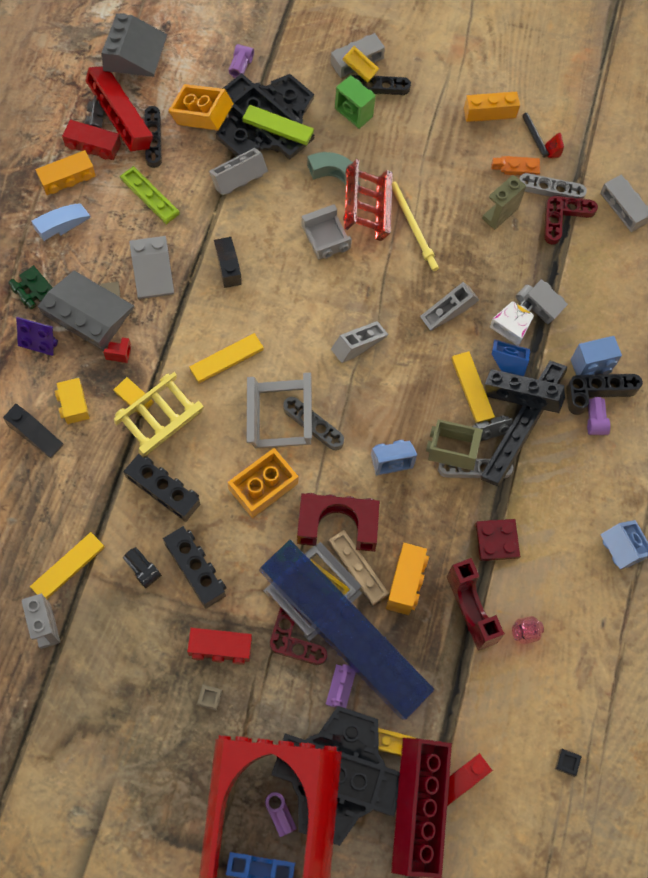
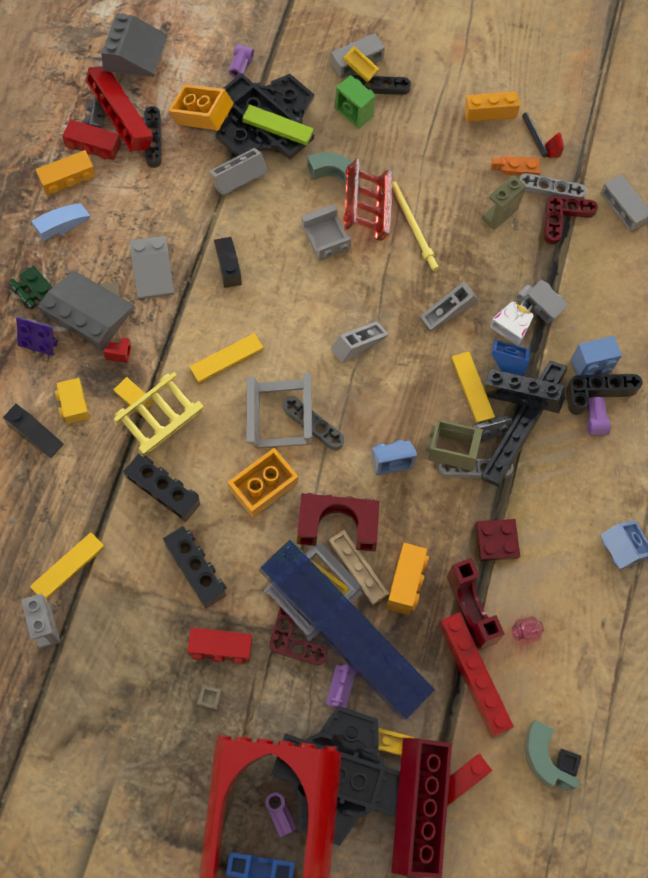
lime tile [120,166,180,225] -> none
black piece [123,547,162,588] -> none
none -> red brick [439,612,514,738]
none -> sand green arch [525,720,580,791]

